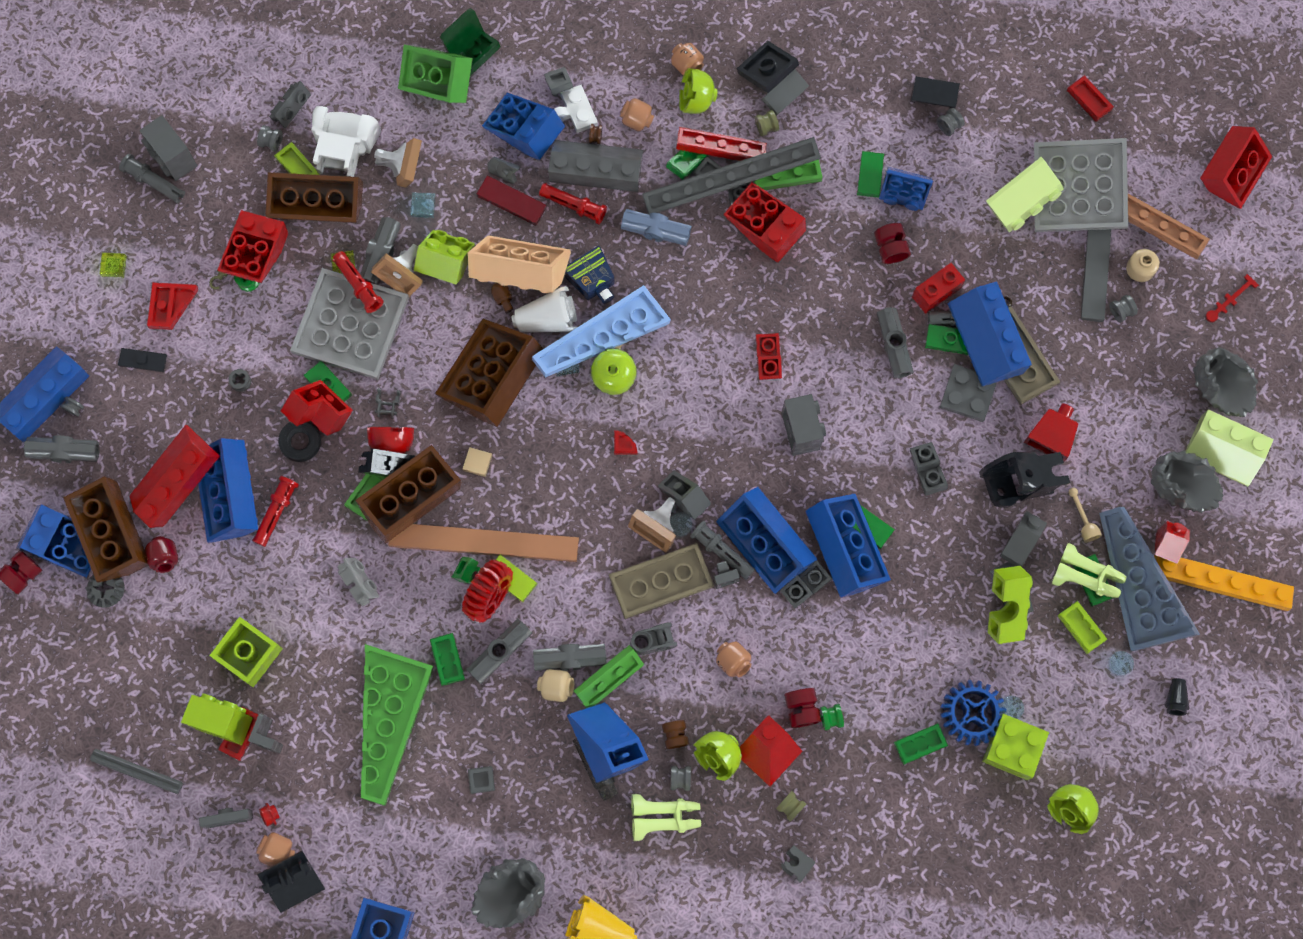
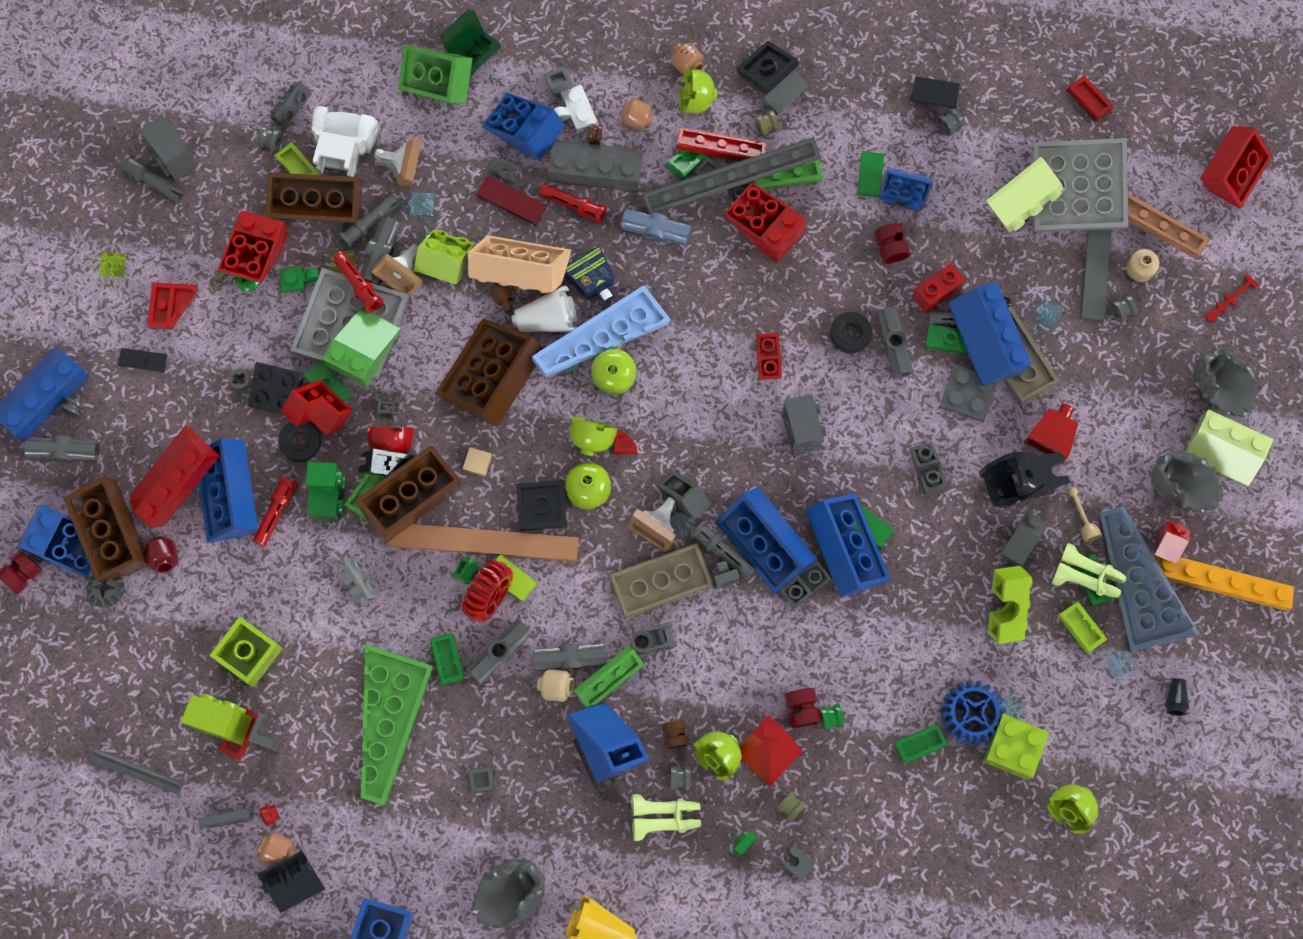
nougat head [716,641,752,677] -> none
none -> black hinge [248,362,303,415]
none -> green plate [279,266,320,294]
none -> green brick [306,462,347,520]
none -> bright green slope [322,308,401,388]
none -> dark grey pin [336,194,400,249]
none -> black plate [516,480,567,532]
none -> lime cylinder [565,462,611,510]
none -> lime cylinder [570,416,617,456]
none -> green plate [732,830,757,857]
none -> black tyre [830,312,872,353]
none -> clear light blue plate [1034,299,1065,330]

